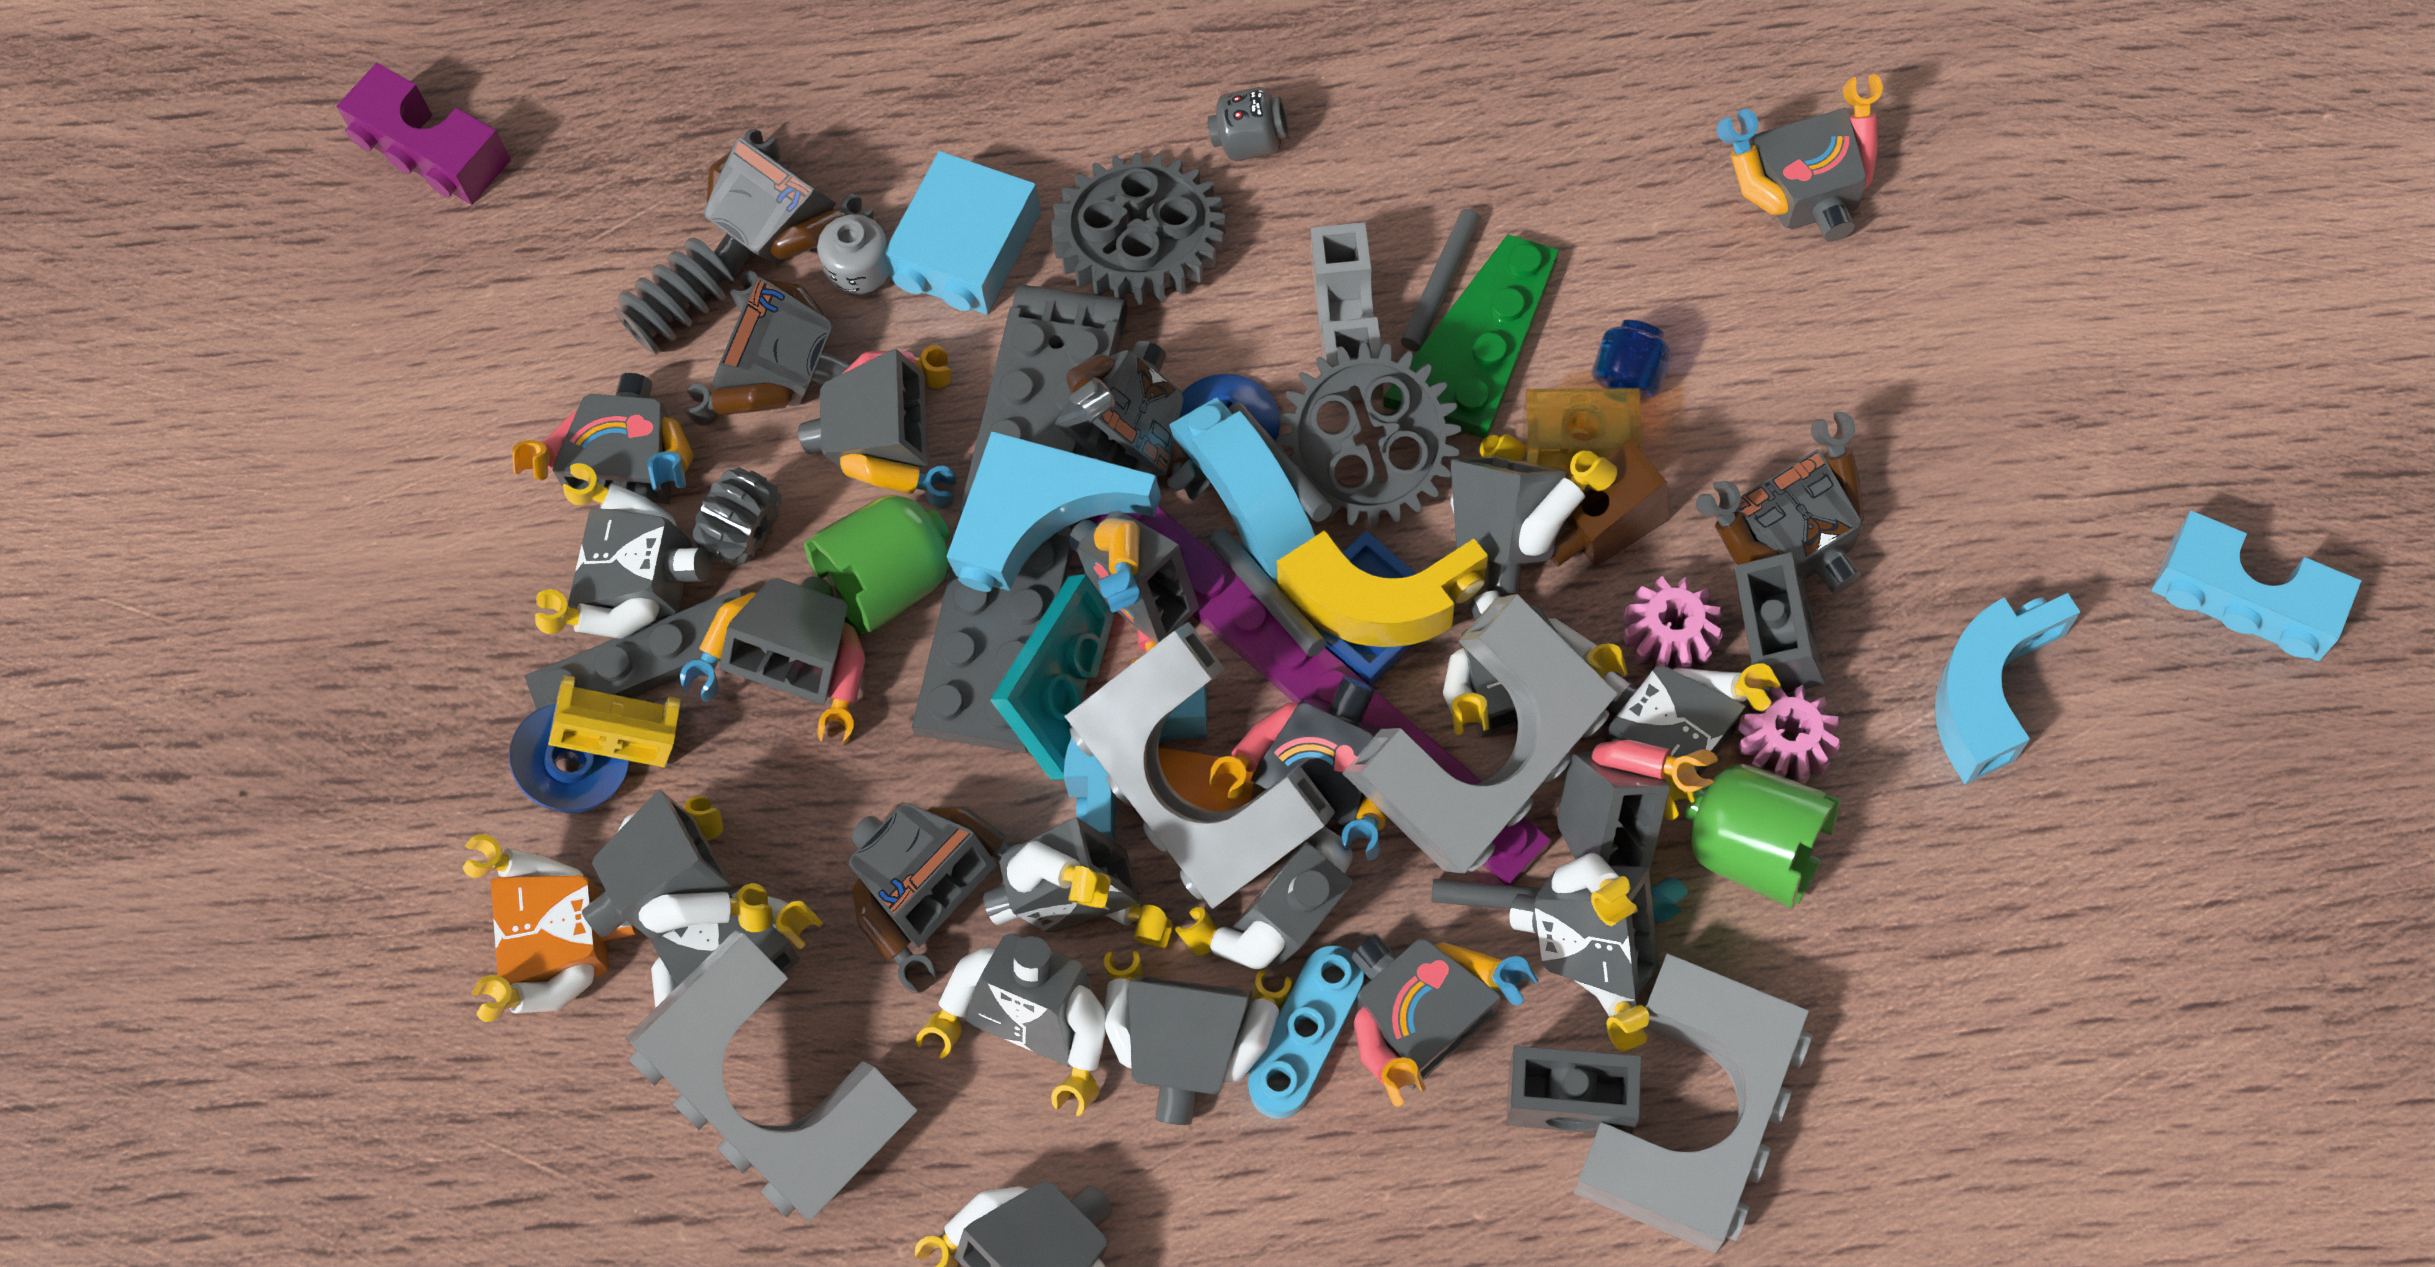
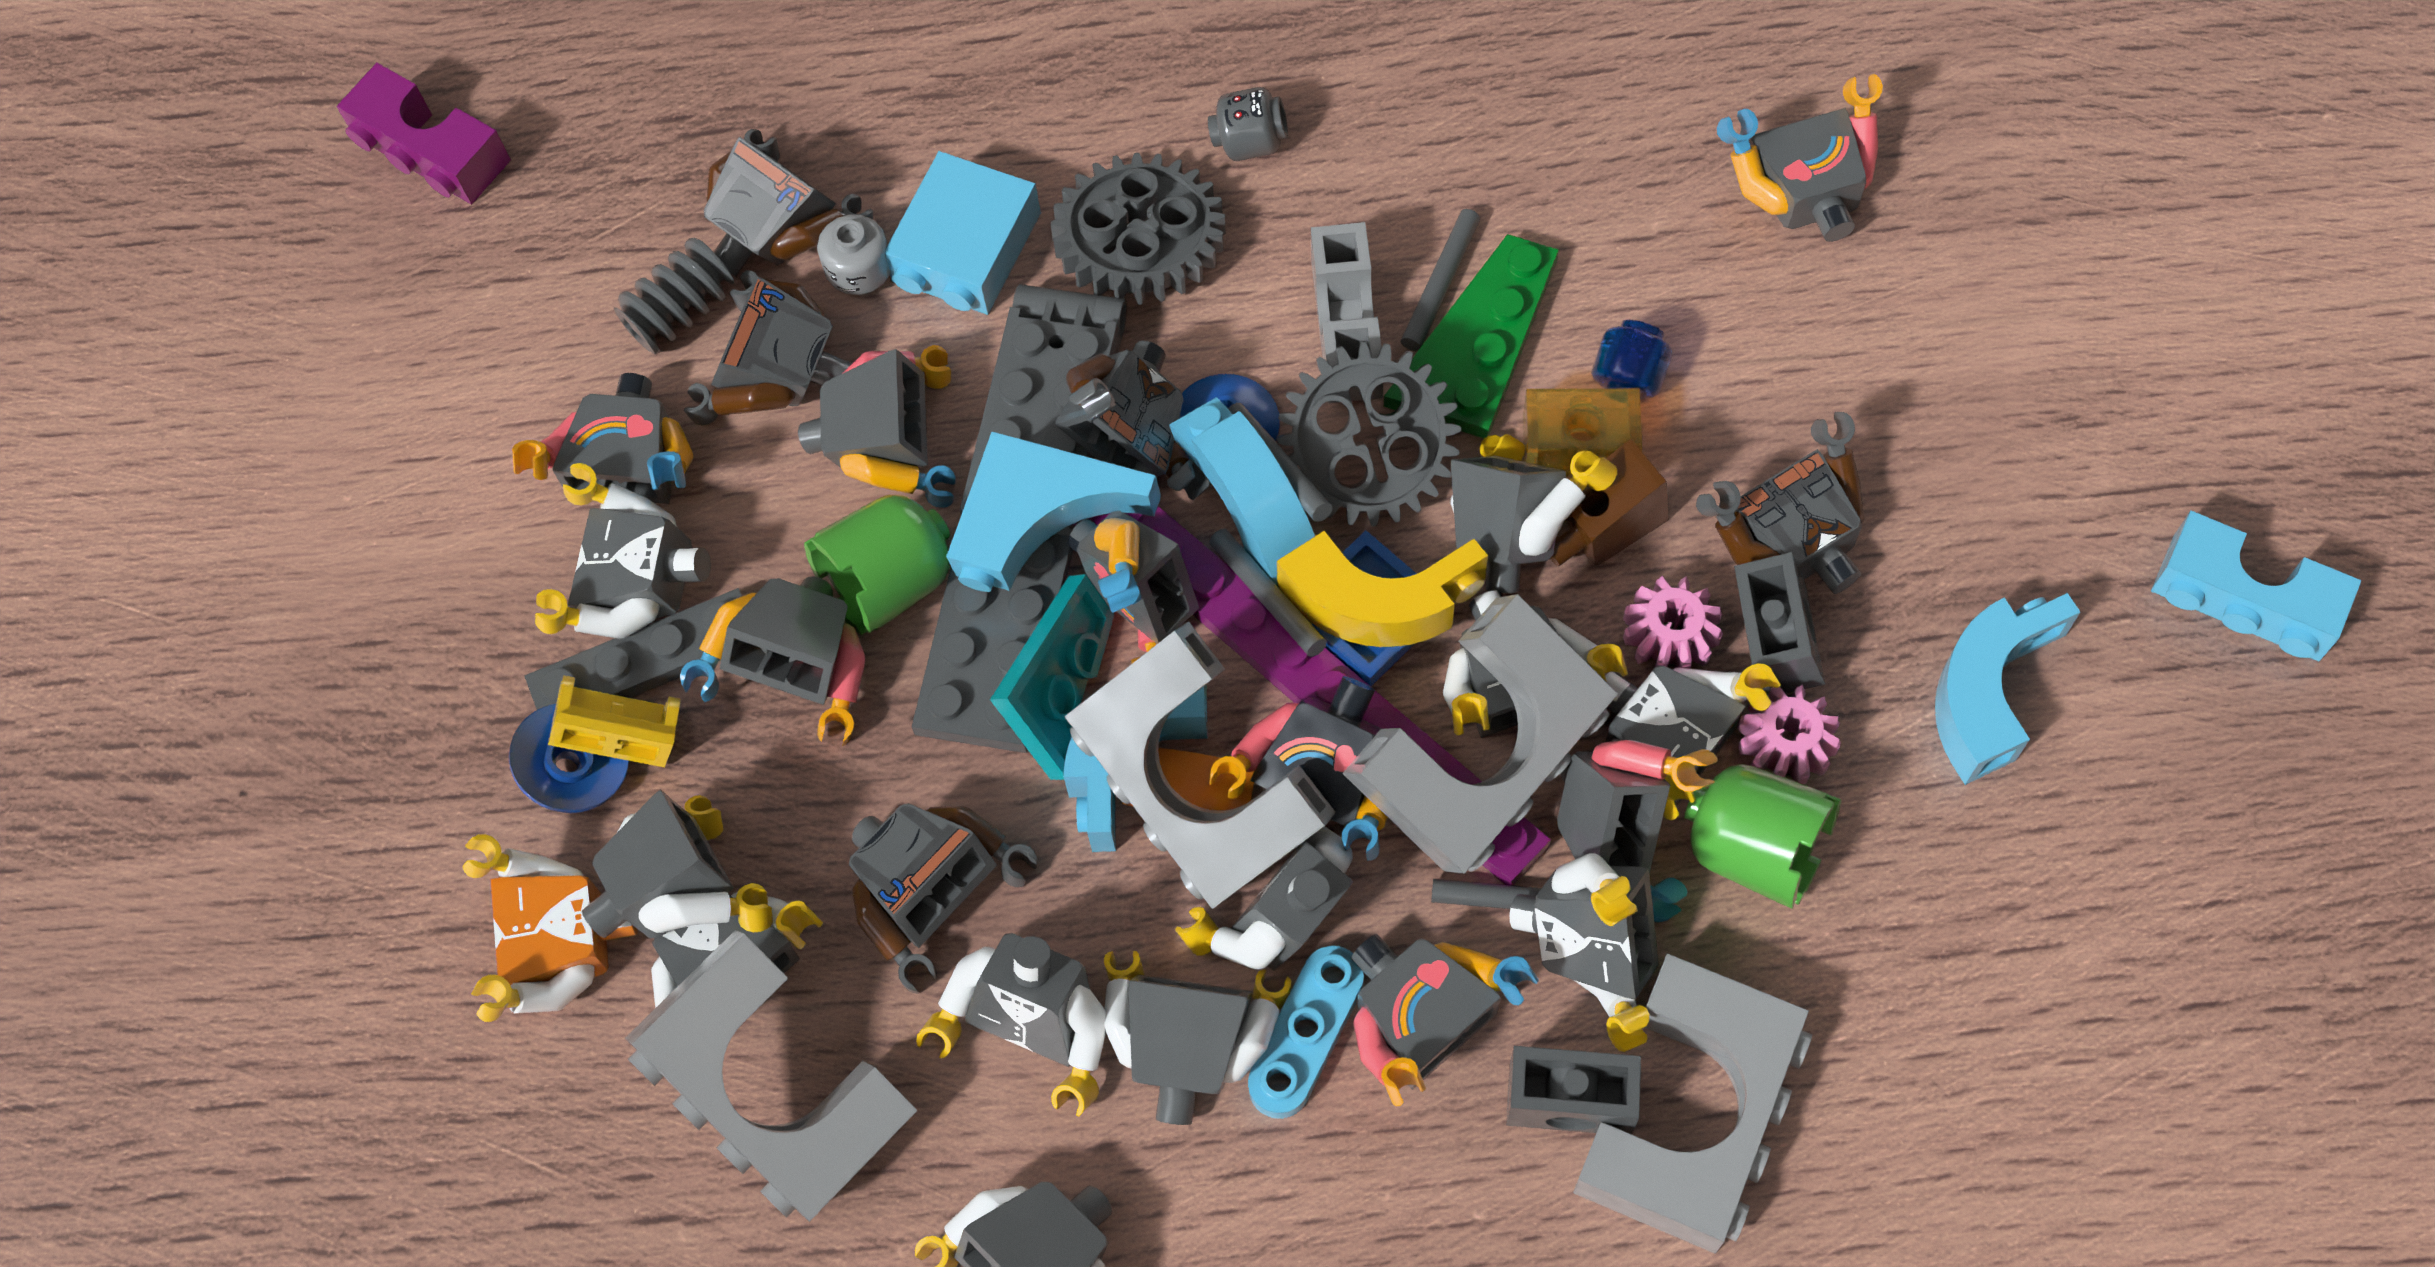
dark grey gear [693,467,781,567] -> none
torso [983,817,1173,949] -> none

